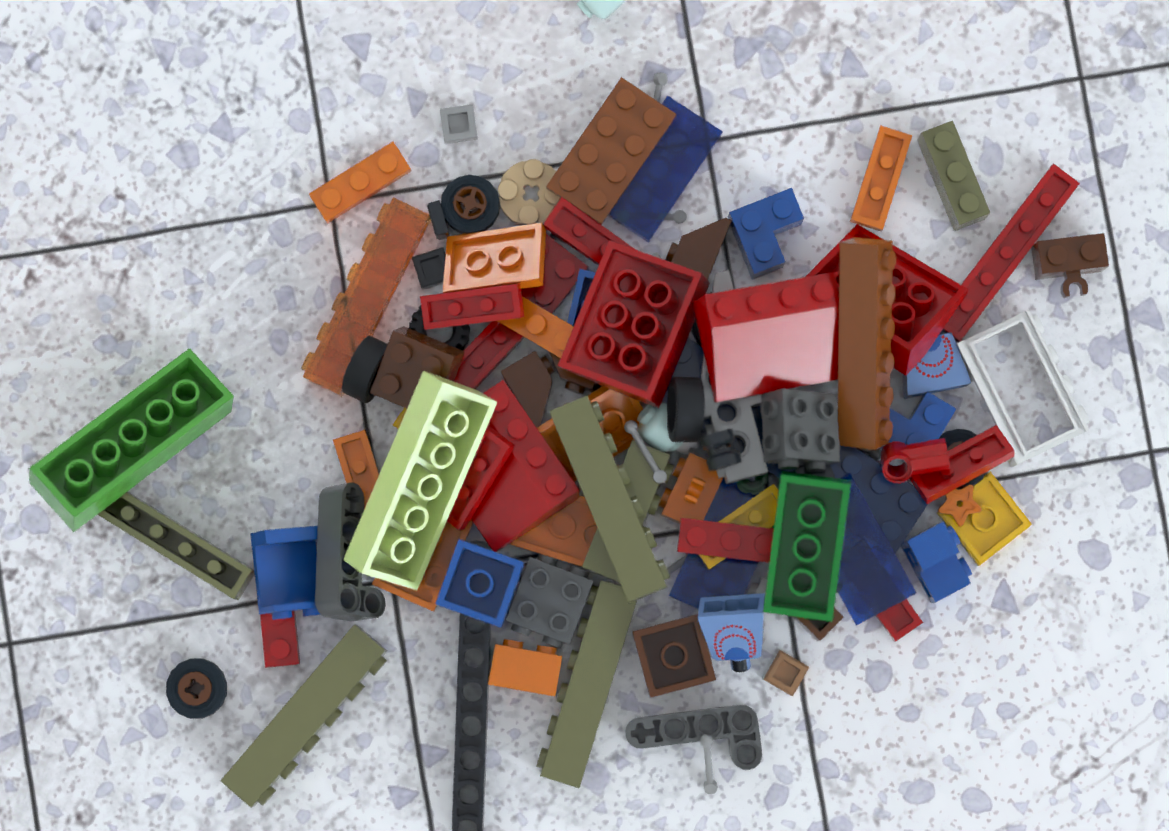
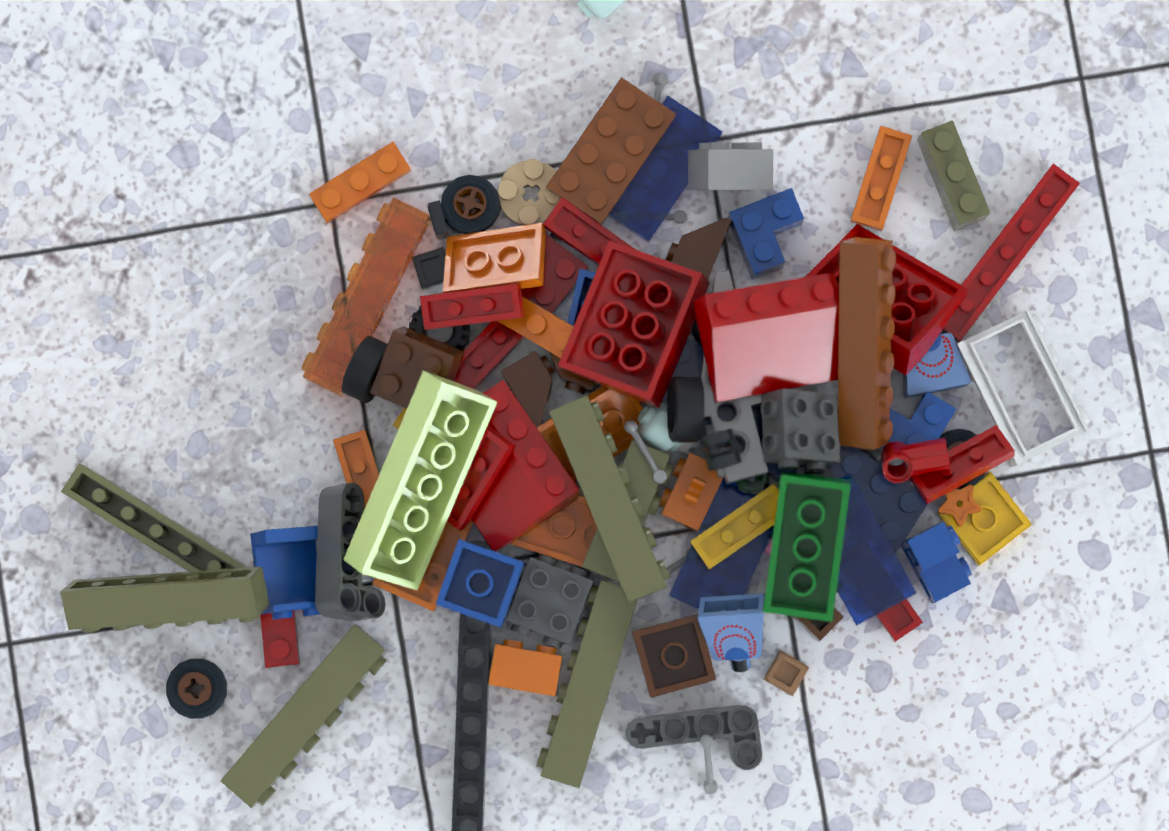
bright green brick [29,348,234,532] -> none
light grey plate [440,104,478,144] -> none
red plate [677,518,774,563] -> none
reddish brown brick [1031,233,1109,298] -> none
none -> olive brick [60,566,270,633]
none -> light grey brick [688,142,773,190]

